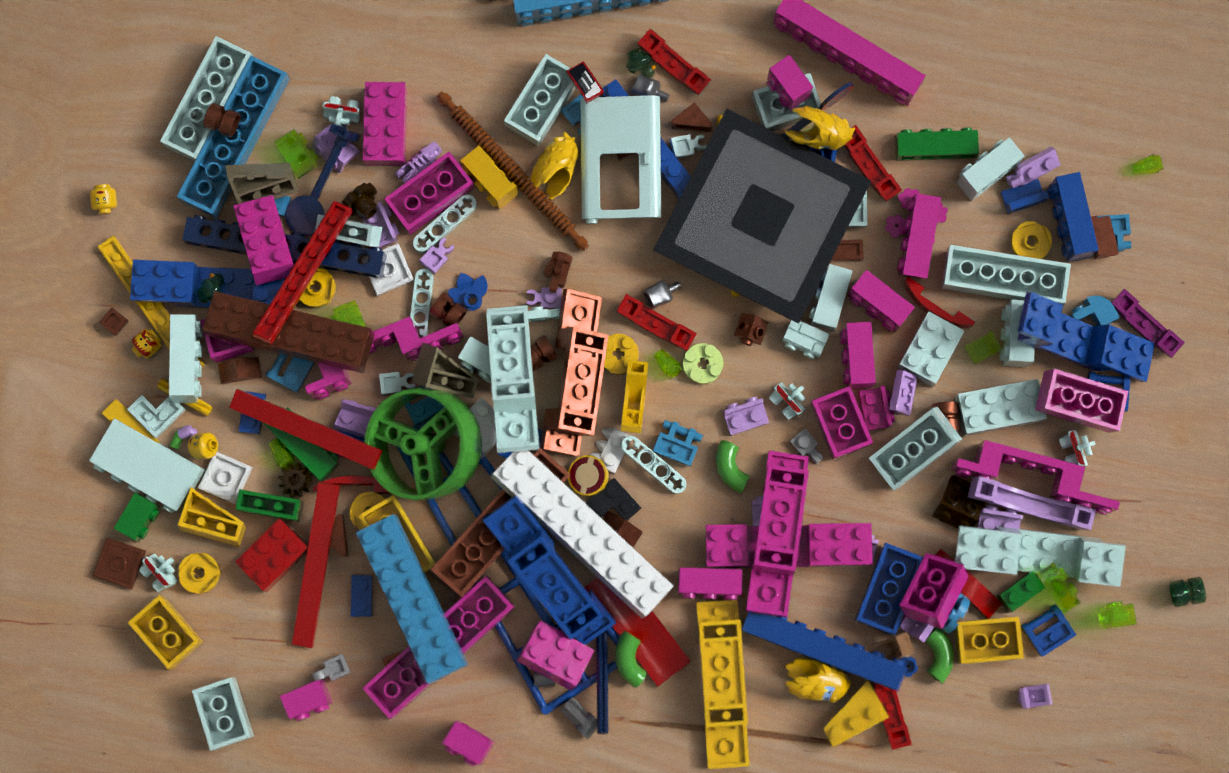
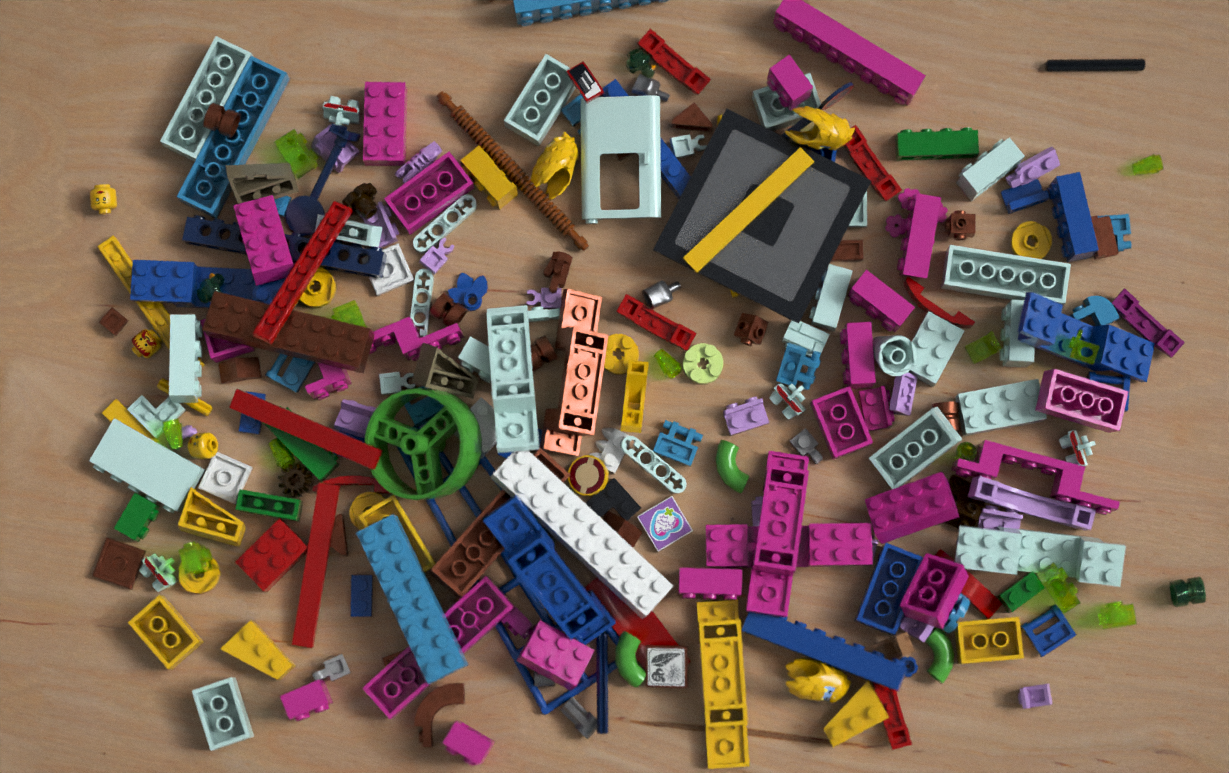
none -> clear neon green cone [162,419,183,450]
none -> clear neon green brick [178,541,213,576]
none -> yellow wedge [220,620,296,680]
none -> copper arch [414,683,465,747]
none -> magenta brick [501,607,534,639]
none -> tile [637,496,693,552]
none -> tile [646,645,688,688]
none -> yellow tile [683,147,814,273]
none -> dark azure plate [776,343,821,390]
none -> dark pink brick [865,472,959,544]
none -> light aqua cone [873,335,917,376]
none -> copper brick [945,210,976,241]
none -> clear neon green cone [956,442,977,461]
none -> black axle [1046,59,1146,71]
none -> clear neon green bracket [1068,329,1100,365]

